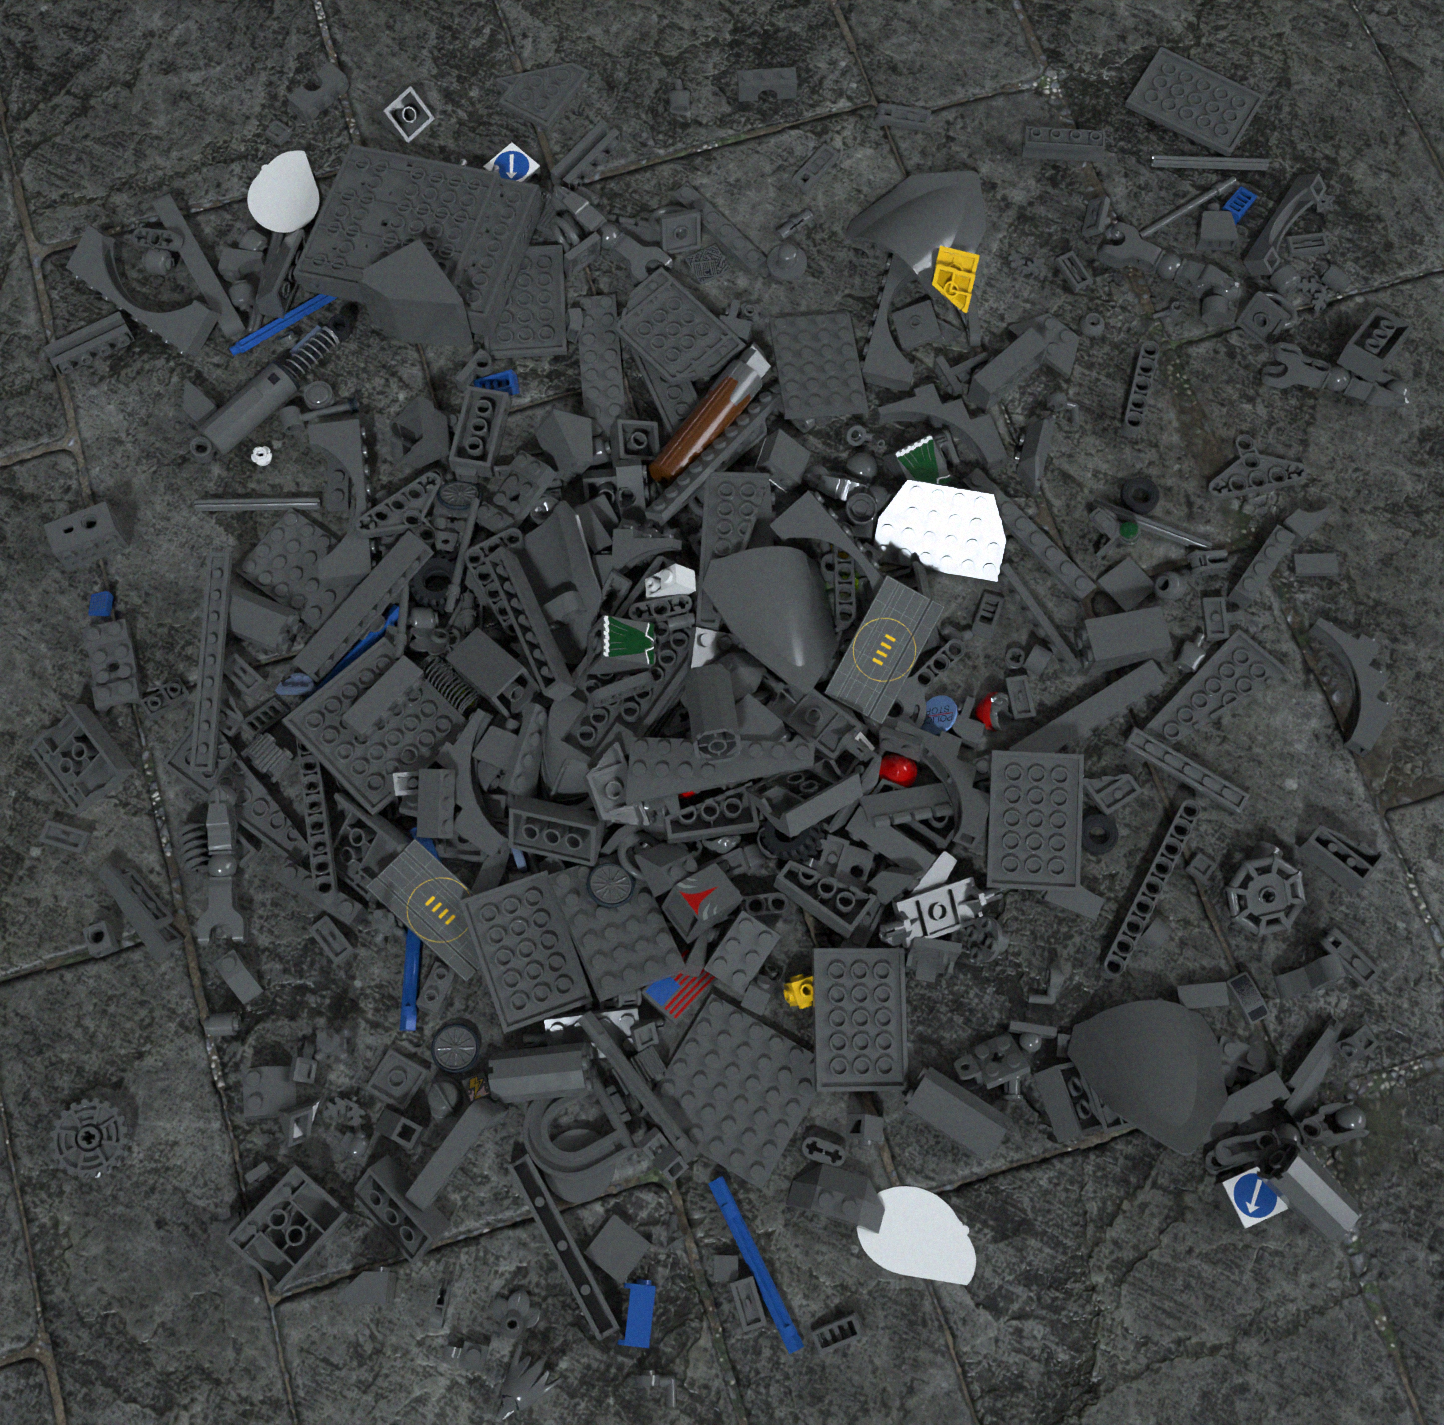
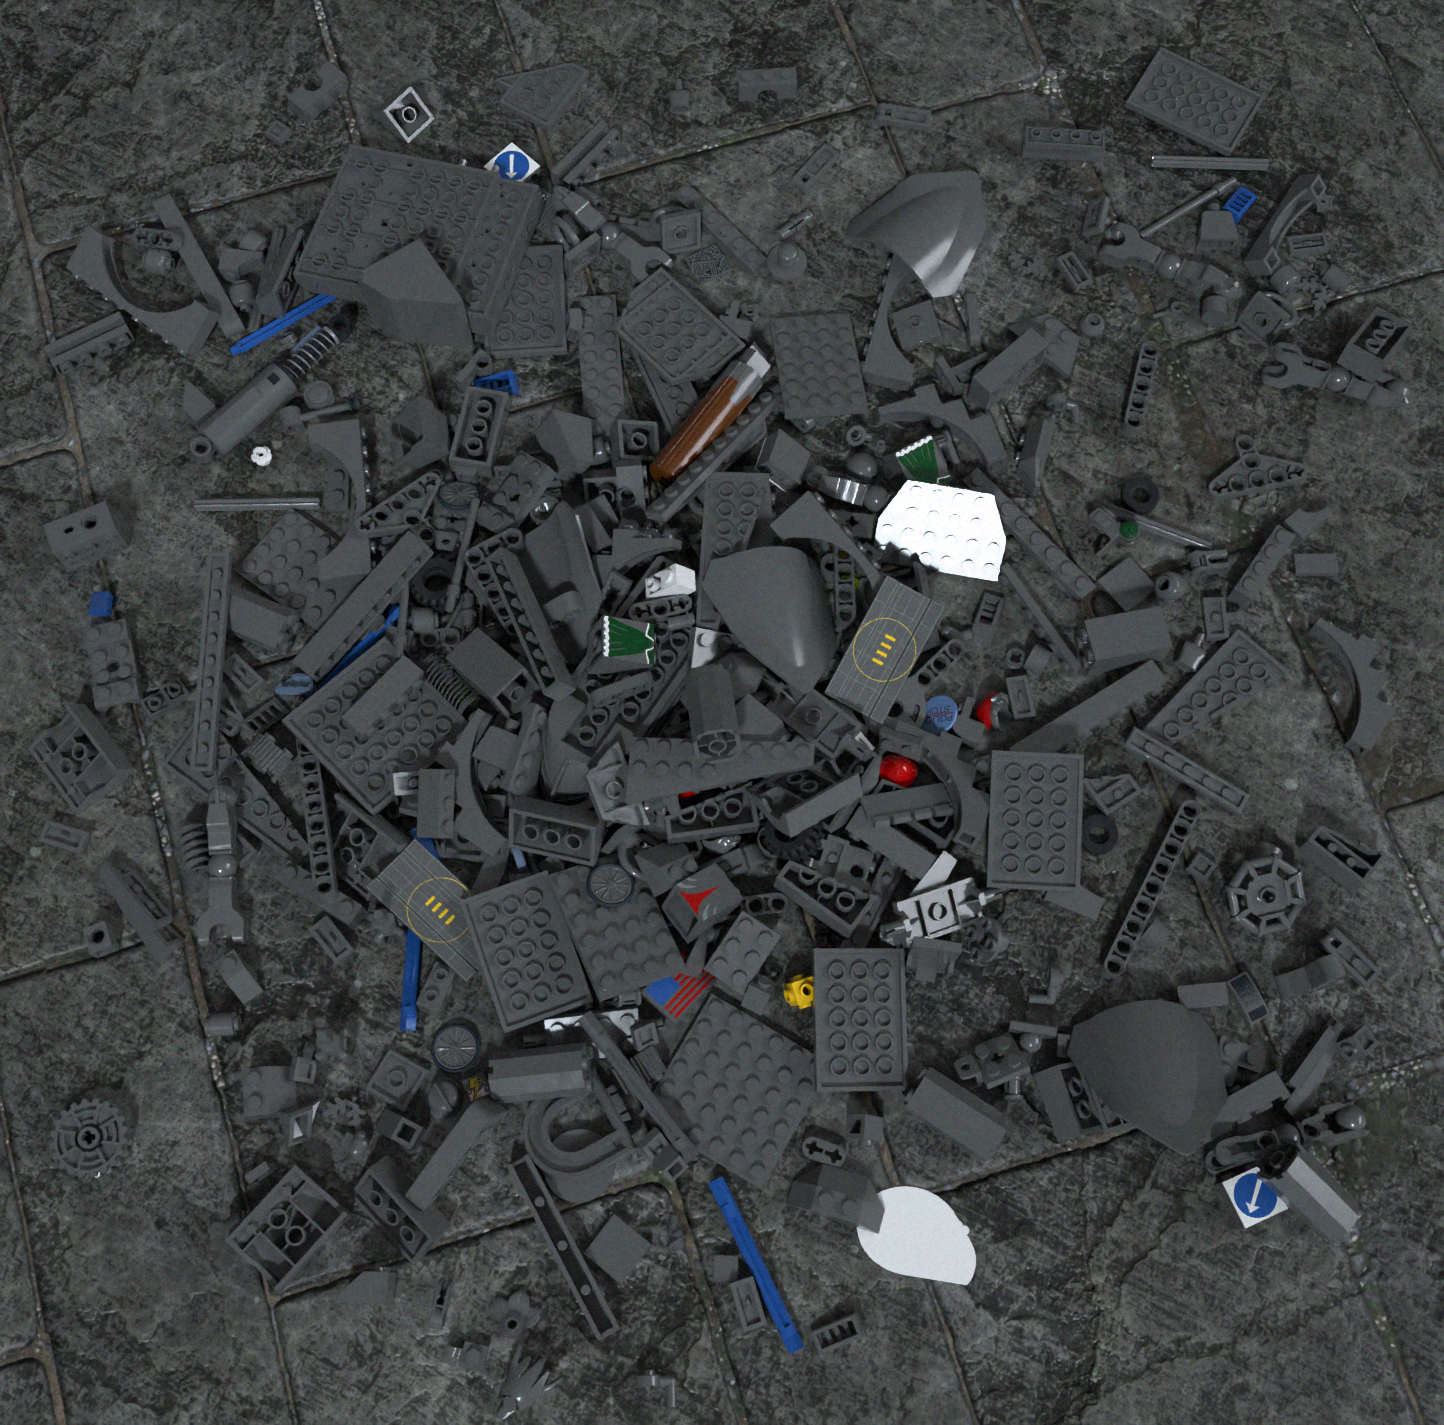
white sticker [247,151,319,233] -> none
dark grey plate [409,627,450,655] -> none
blue brick [618,1279,656,1348] -> none
dark grey hair [845,493,877,525] -> none
dark grey slope [867,866,924,906] -> none
yellow slope [932,246,980,313] -> none

